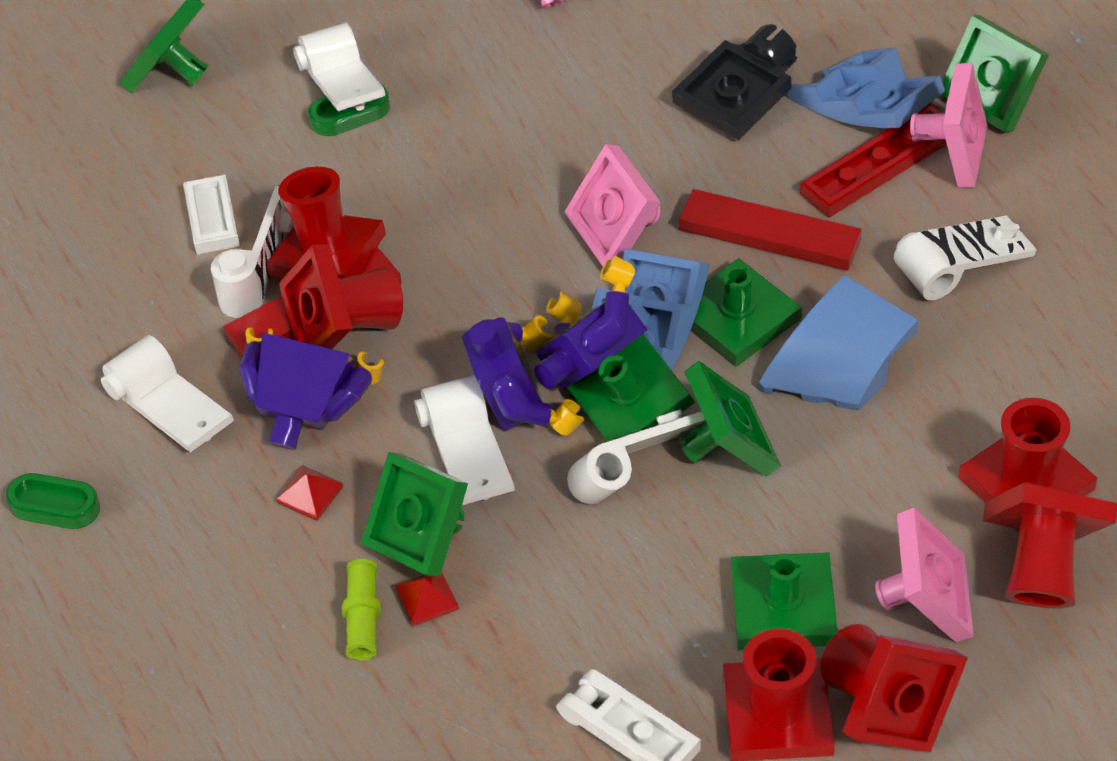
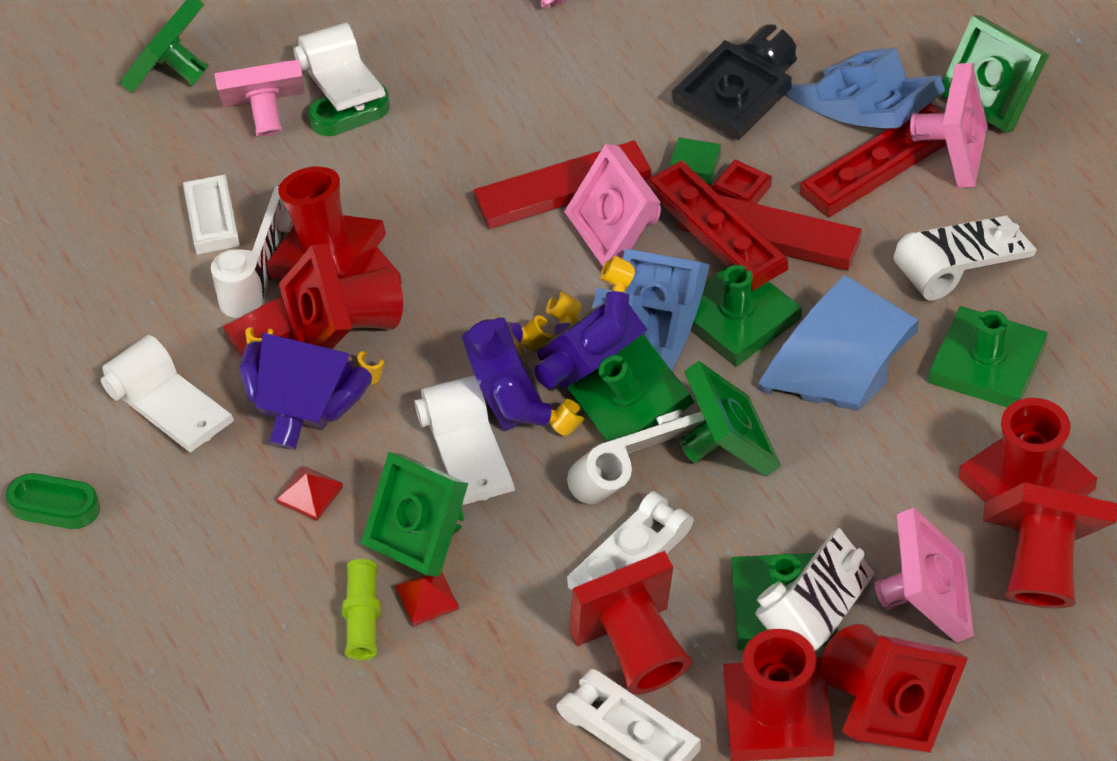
none -> bright pink tile [214,59,305,136]
none -> red tile [473,140,651,229]
none -> white plate [567,491,694,590]
none -> red plant [569,551,692,695]
none -> red tile [646,160,789,291]
none -> green tile [668,137,721,185]
none -> red tile [711,159,772,204]
none -> white door [755,528,875,651]
none -> green tile [928,306,1048,407]

